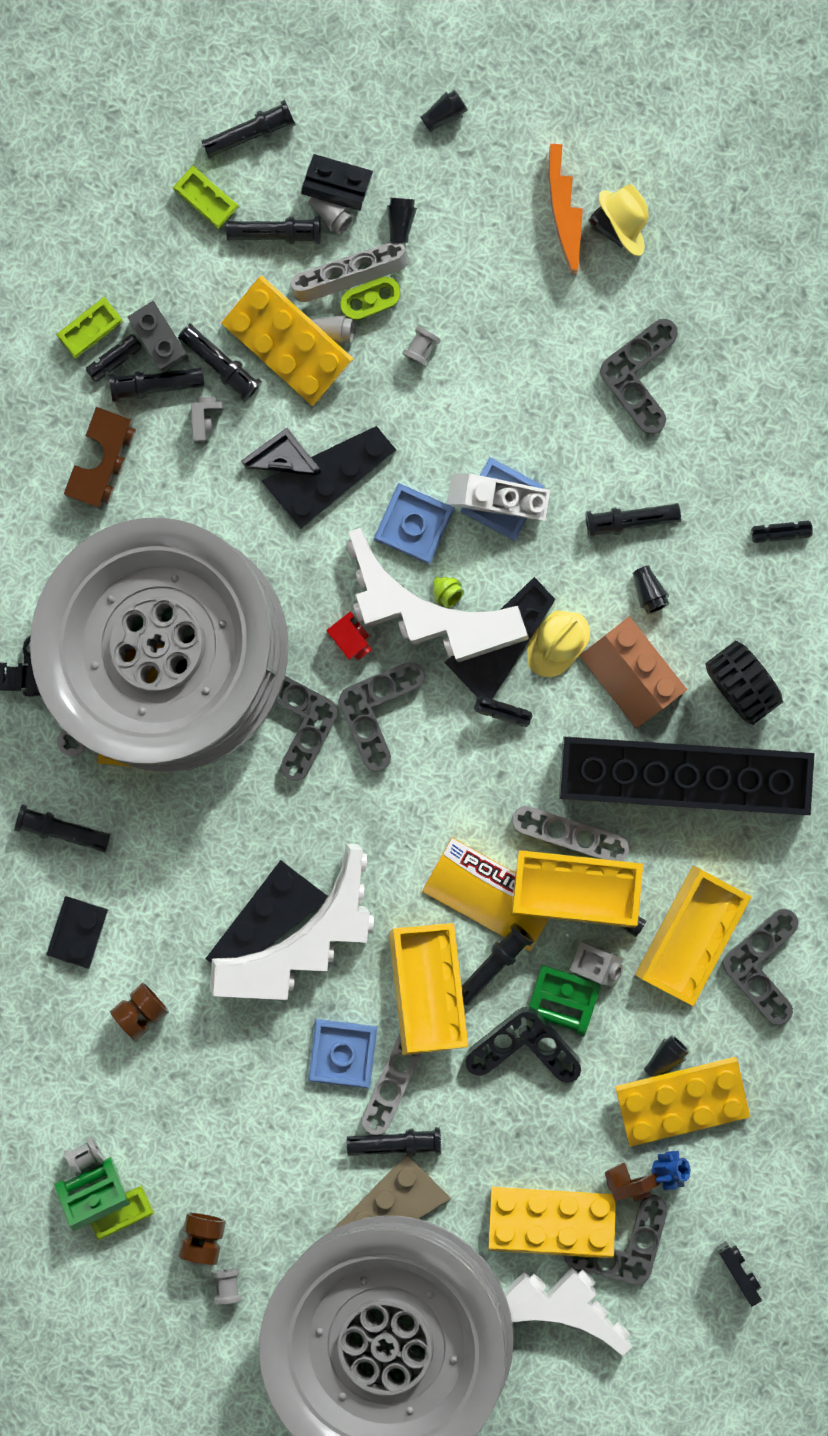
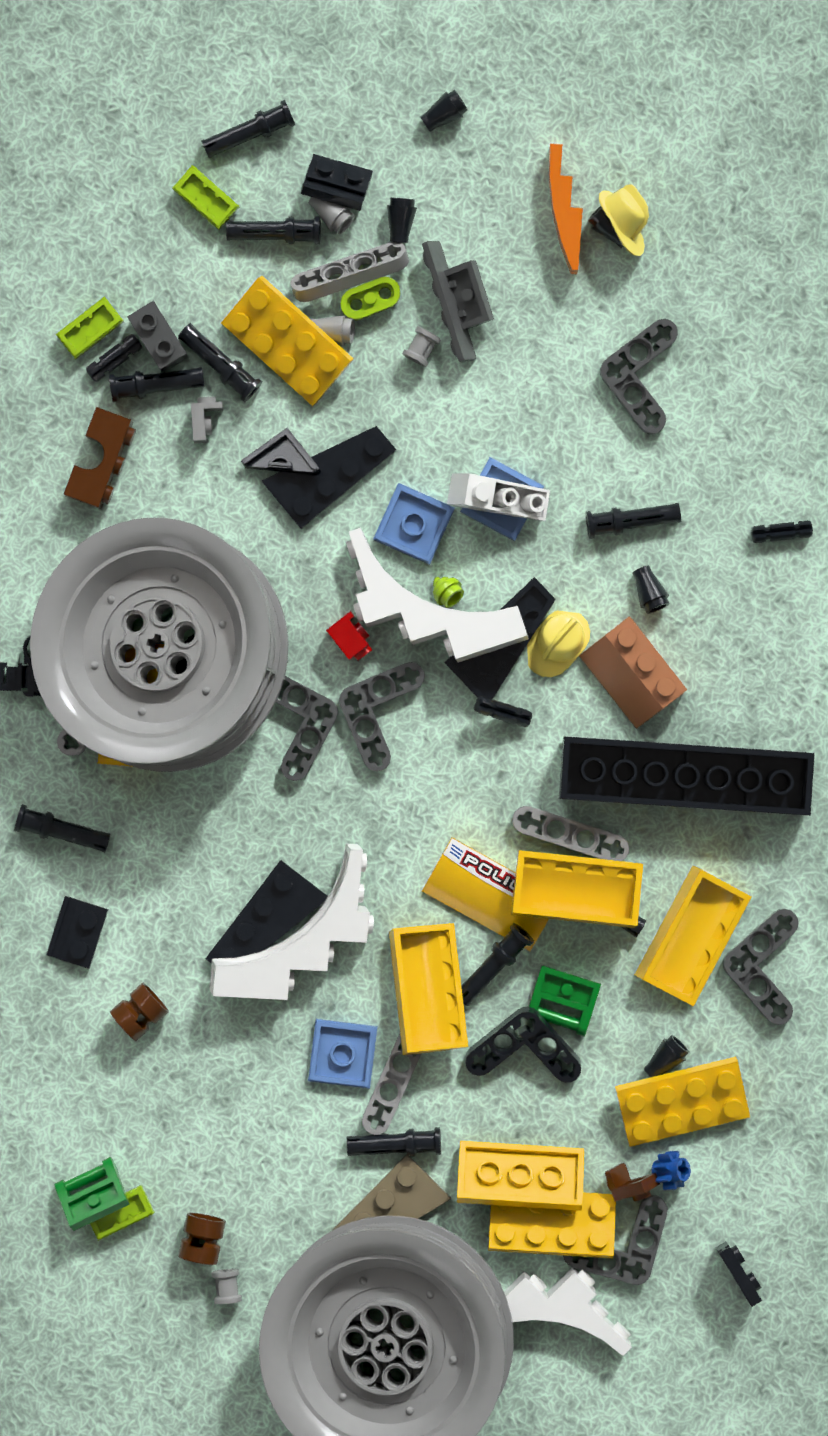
light grey bush [64,1137,104,1176] -> none
light grey bracket [570,942,624,987] -> none
black tyre [705,640,783,725] -> none
none -> dark grey bracket [422,241,494,362]
none -> yellow plate [457,1141,584,1211]

